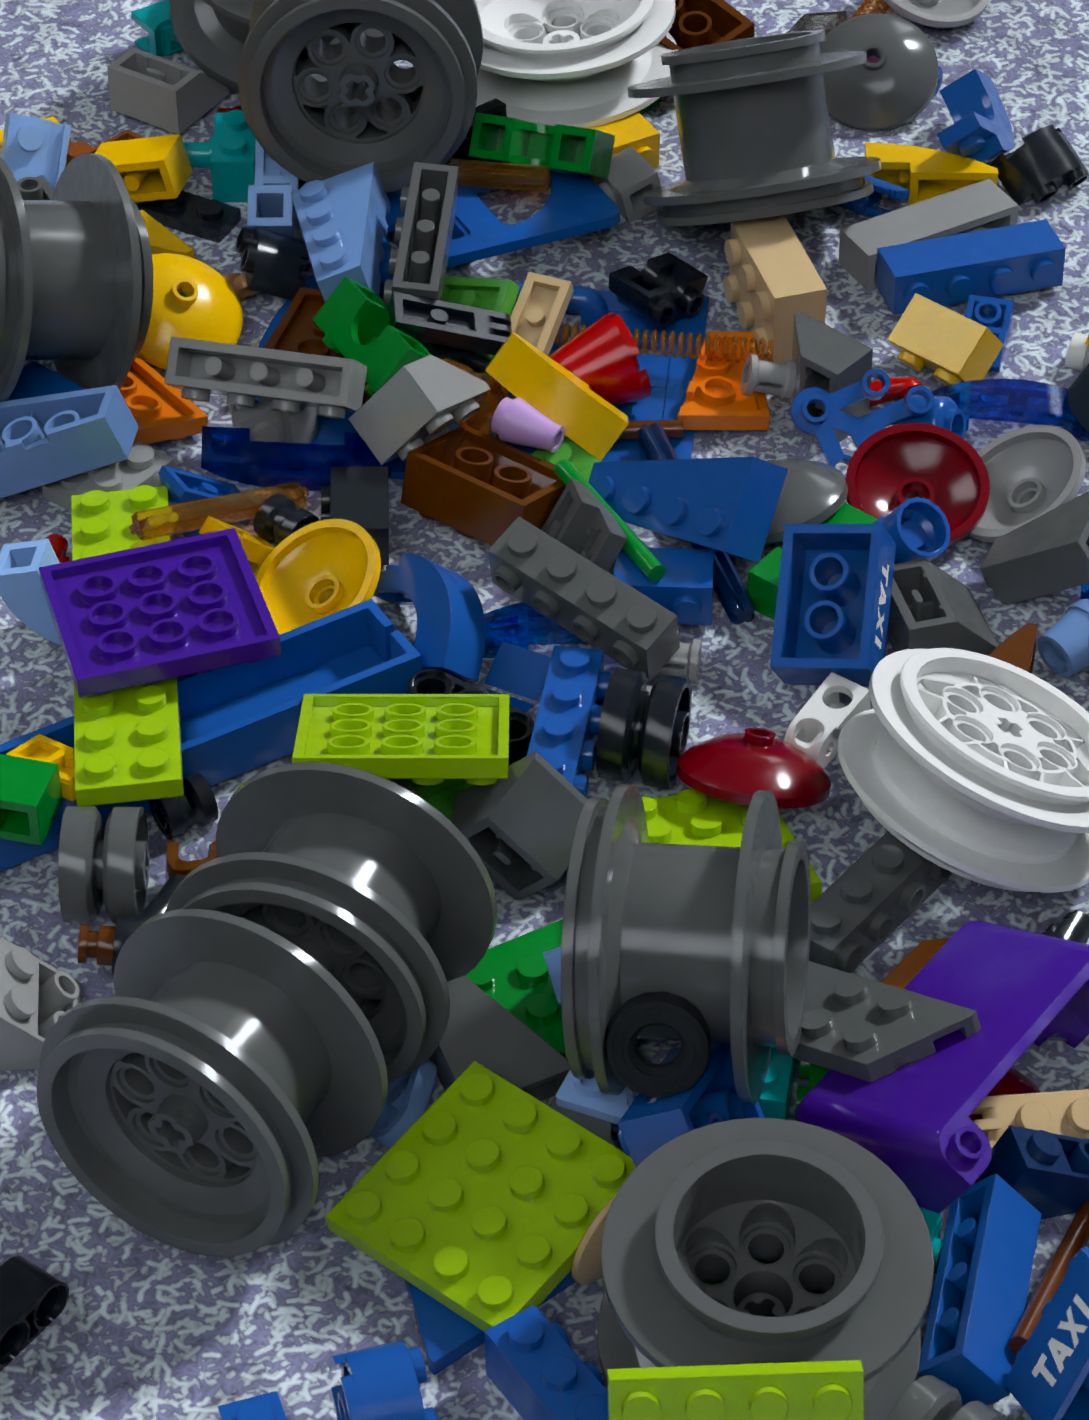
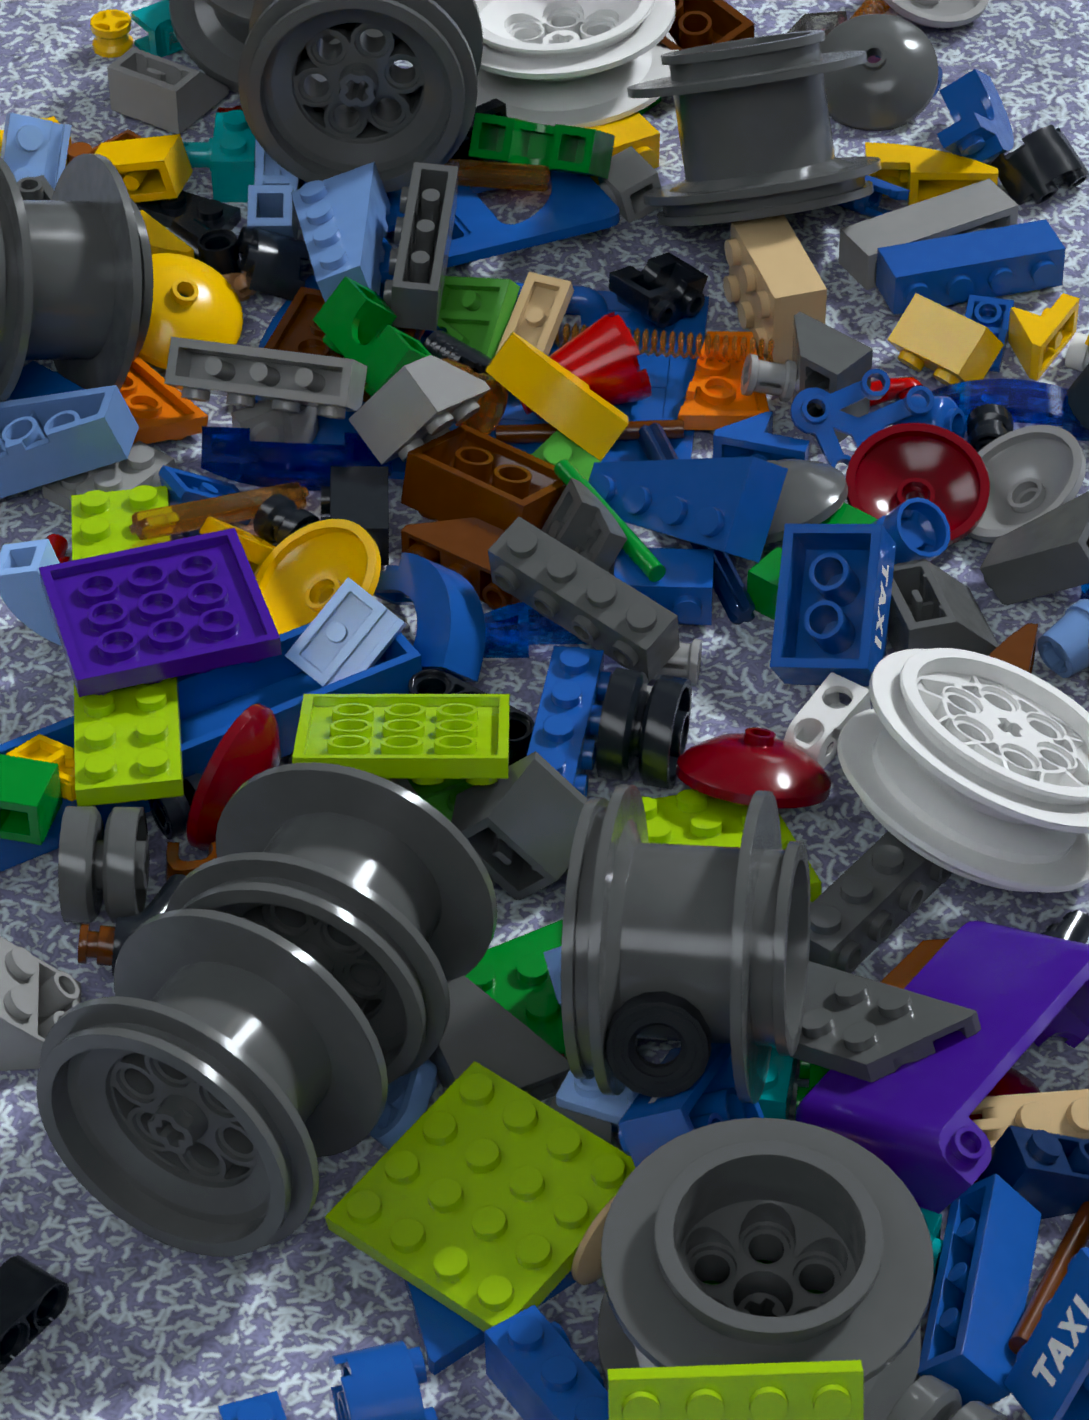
black hinge [388,291,512,355] -> none
blue sticker [484,641,551,713] -> none
lavender cone [491,397,565,453] -> none
none -> yellow wheel [90,9,133,58]
none -> black piece [169,214,242,275]
none -> dark red dish [187,704,281,851]
none -> light blue plate [285,577,407,687]
none -> reddish brown slope [401,517,526,619]
none -> blue slope [713,411,810,461]
none -> black wheel [967,404,1014,453]
none -> yellow slope [1008,293,1080,381]

